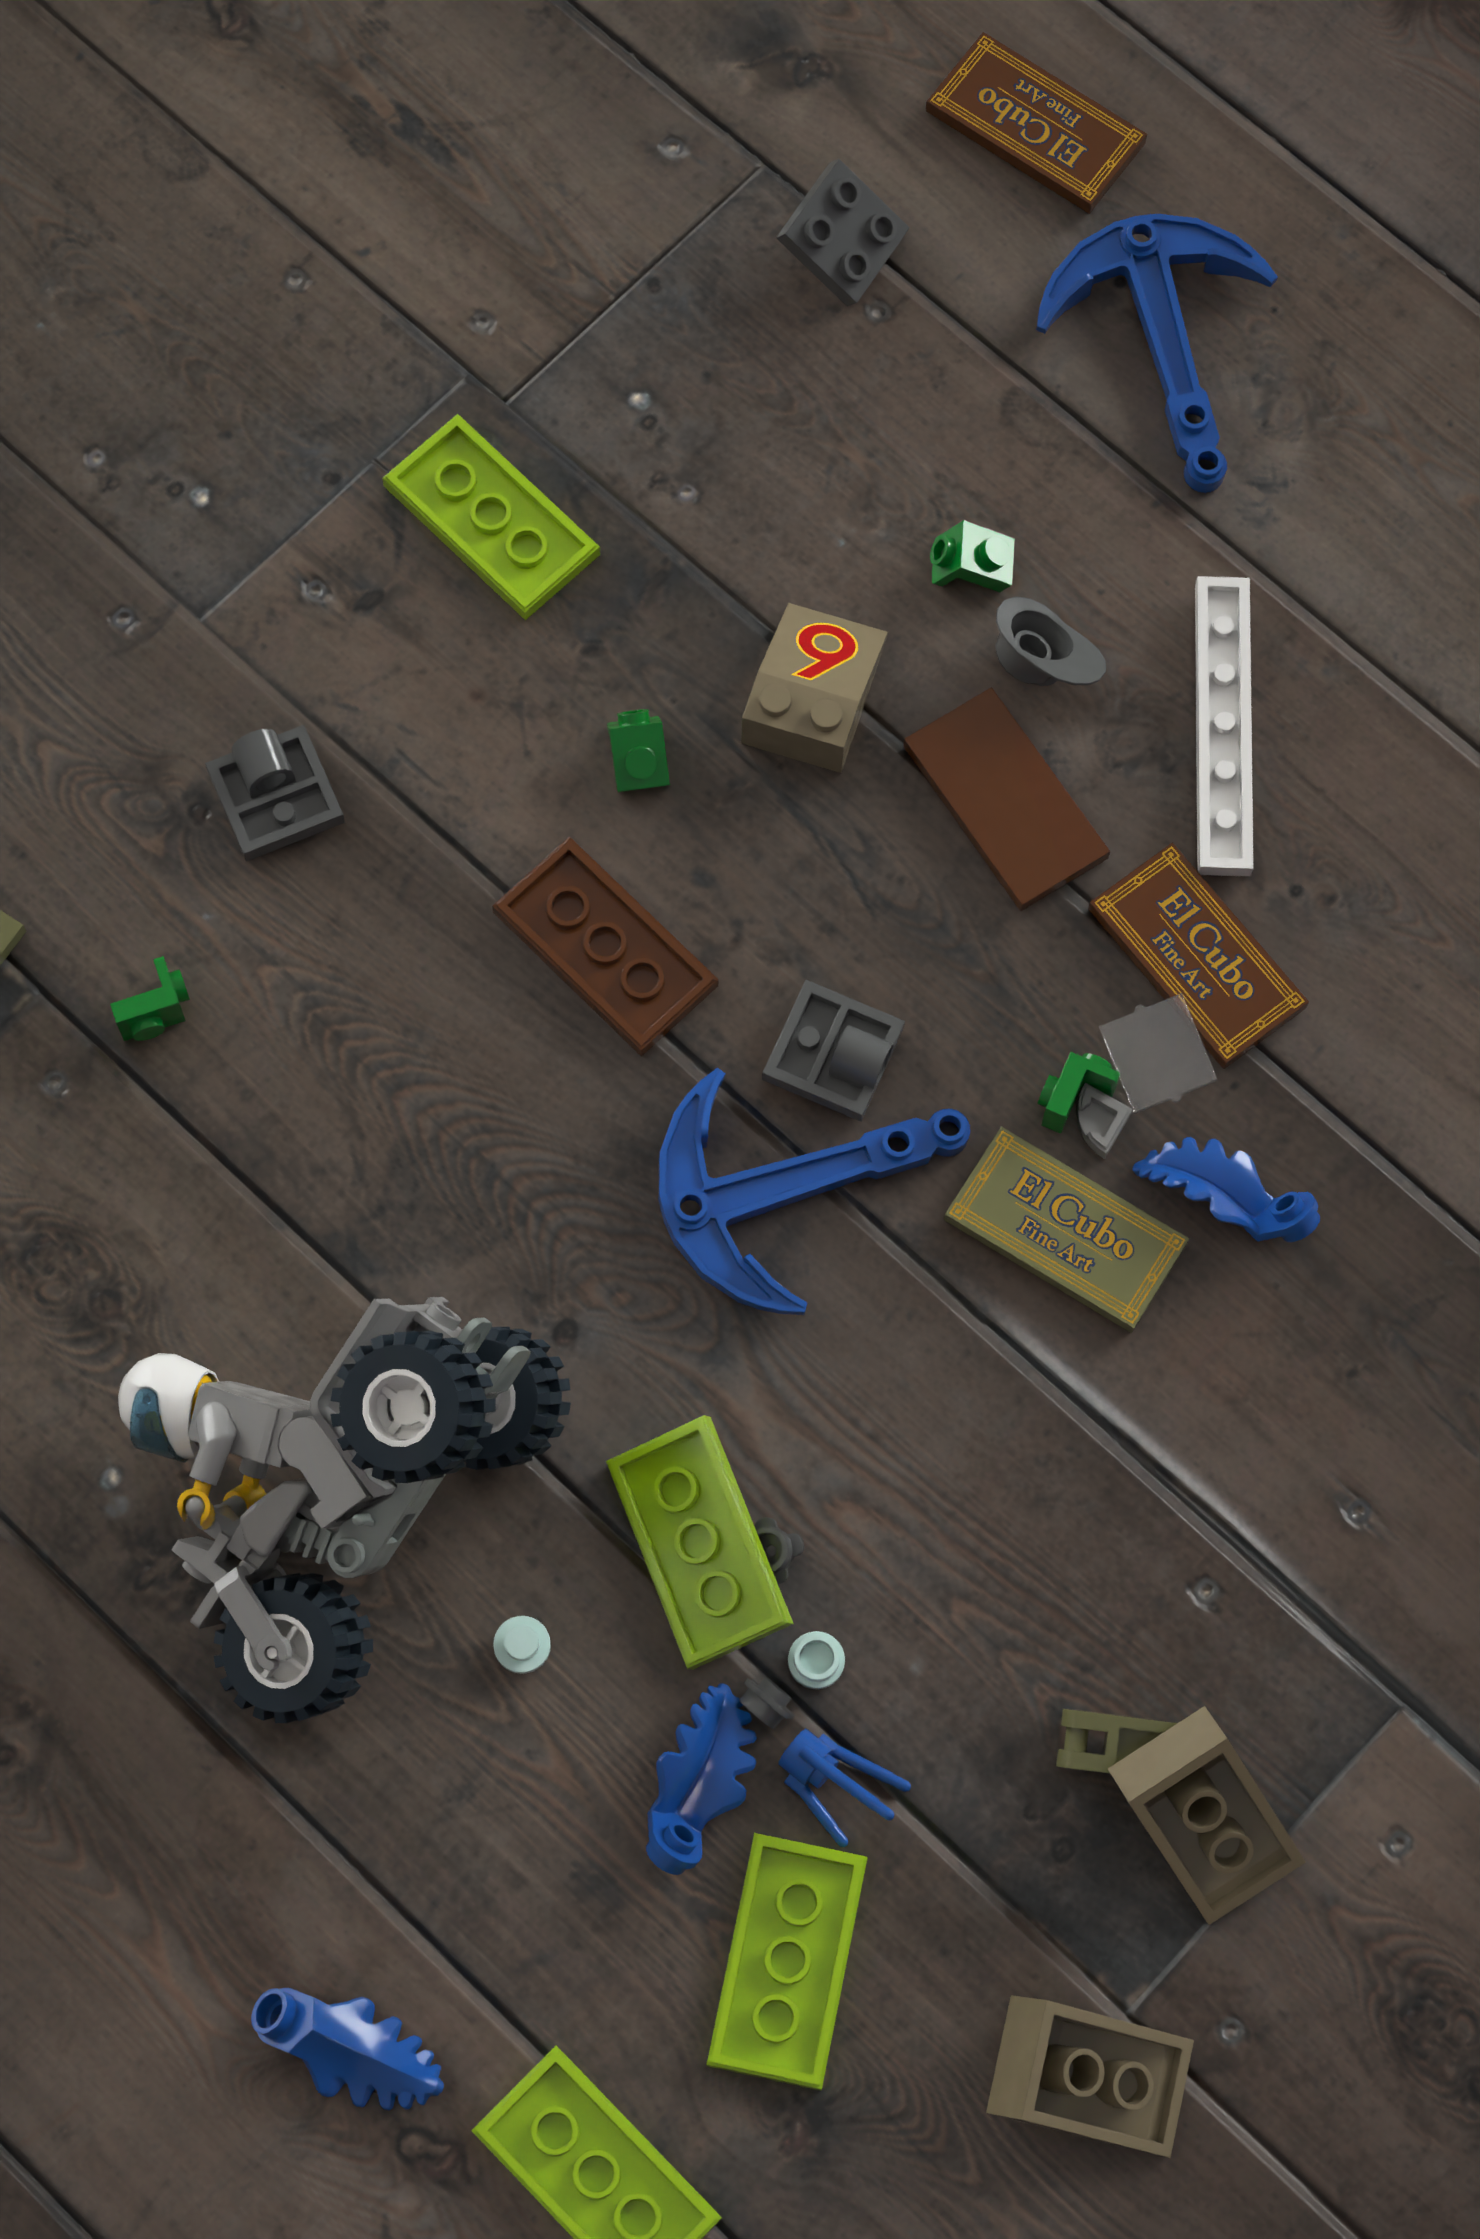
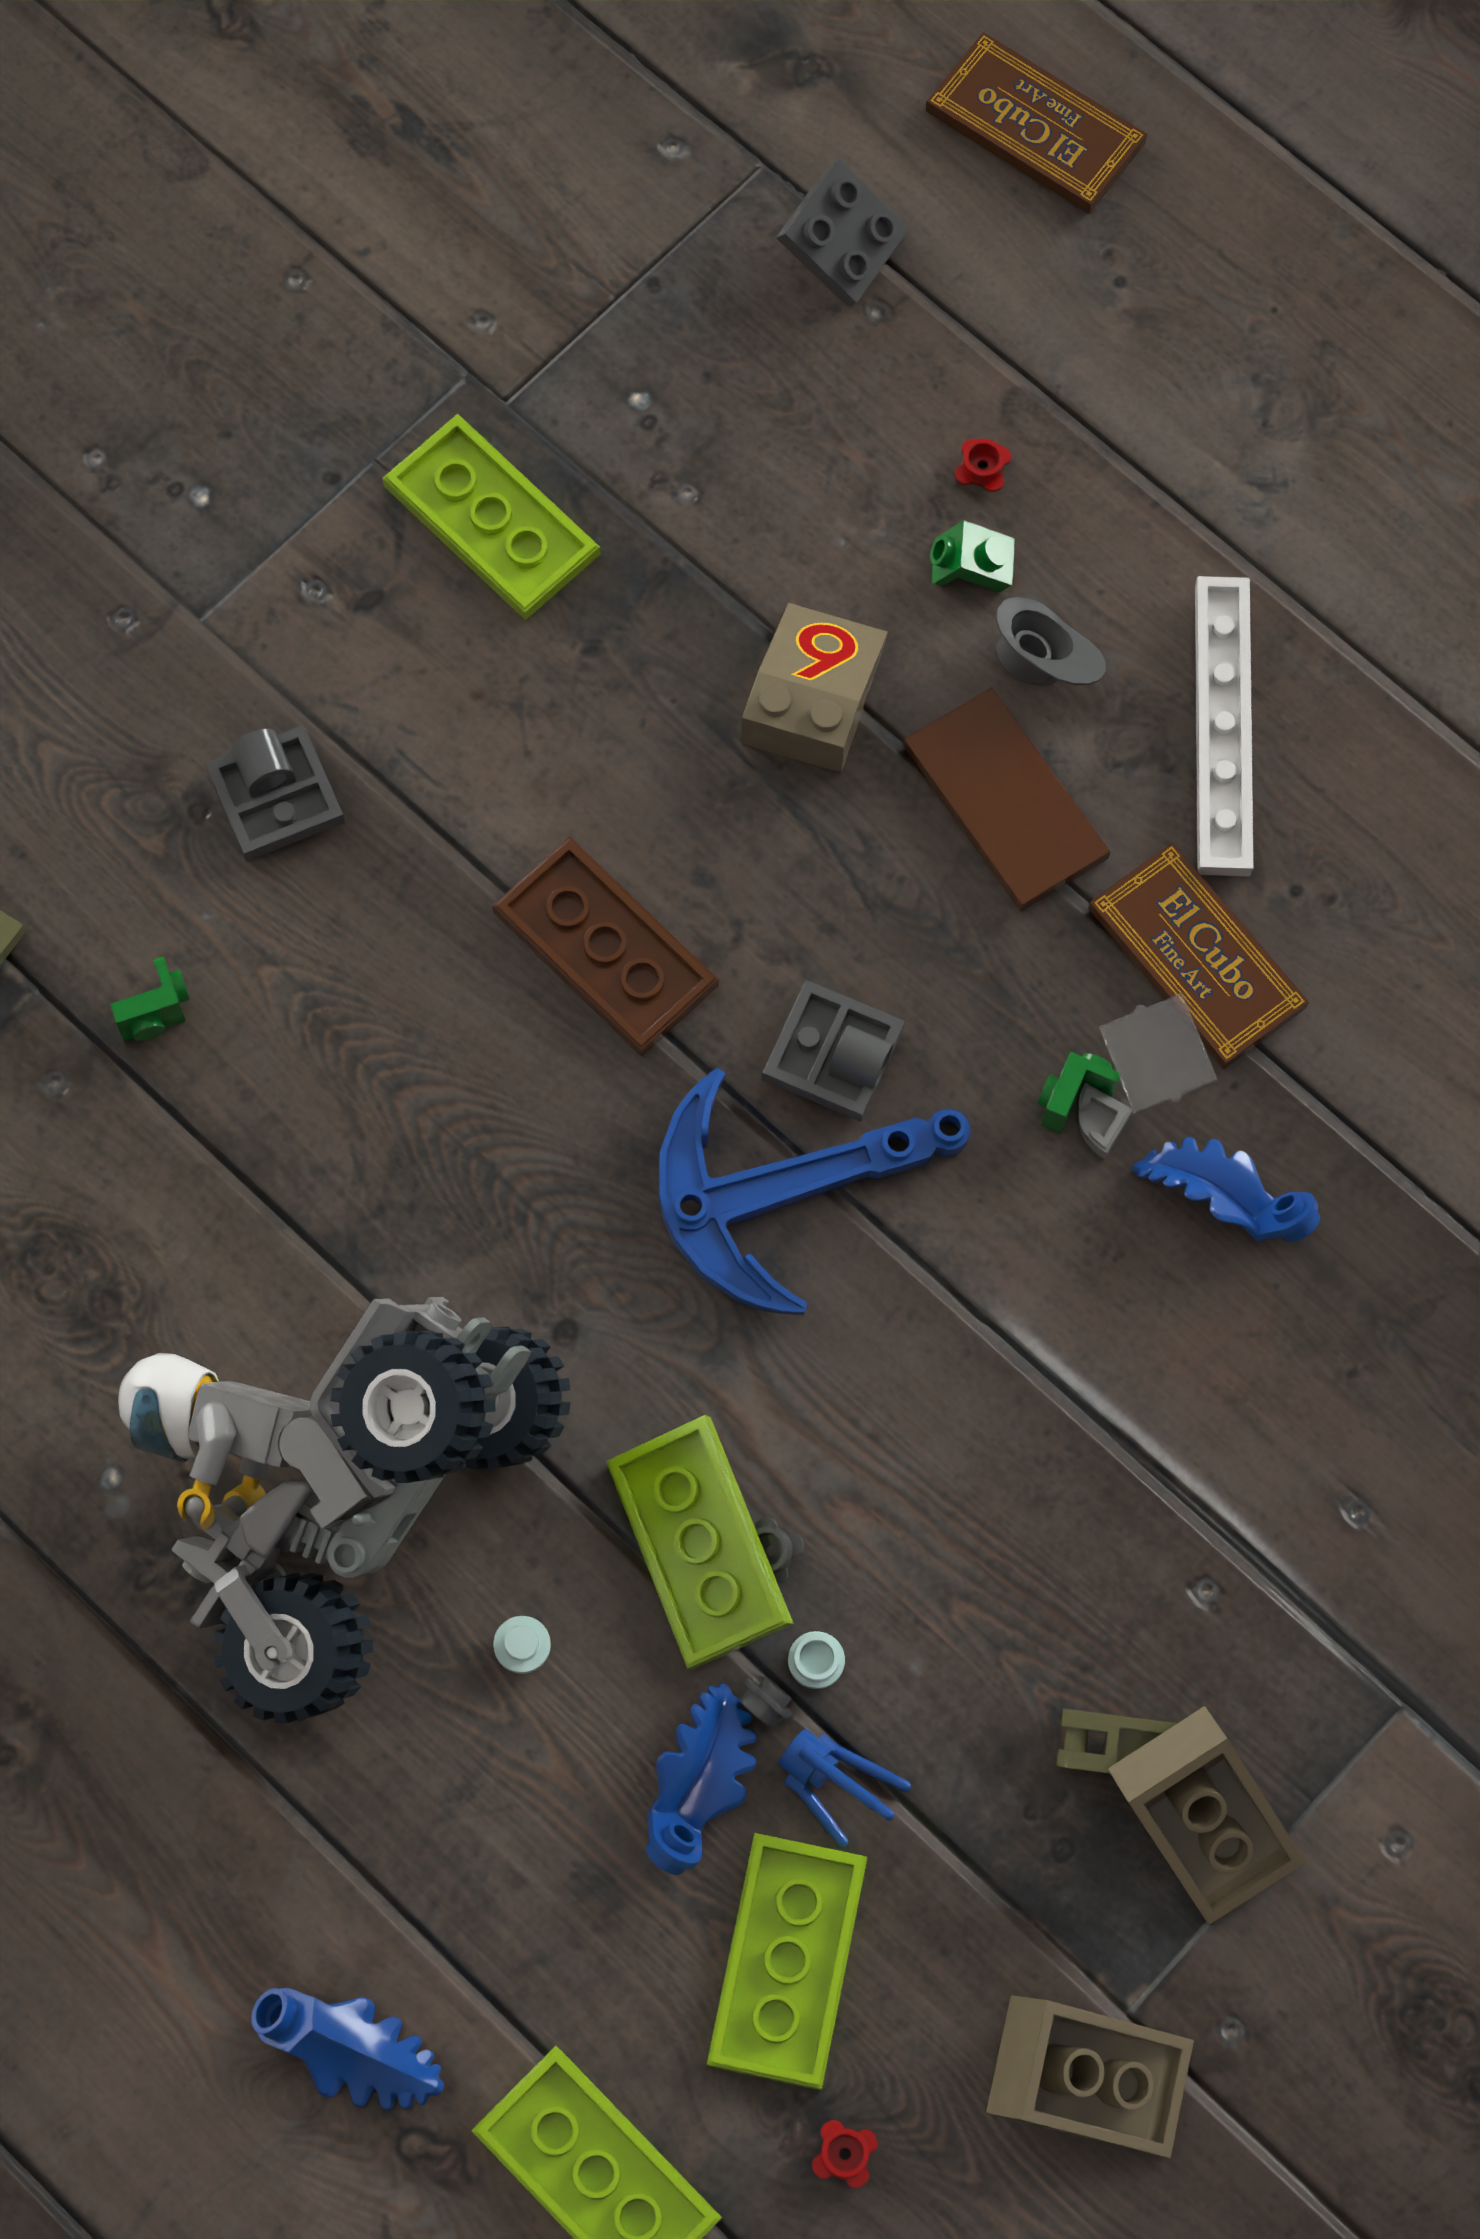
green bracket [607,709,670,792] -> none
olive tile [944,1126,1189,1333] -> none
blue piece [1036,214,1278,493] -> none
none -> red plate [812,2120,878,2188]
none -> red plate [954,439,1011,493]

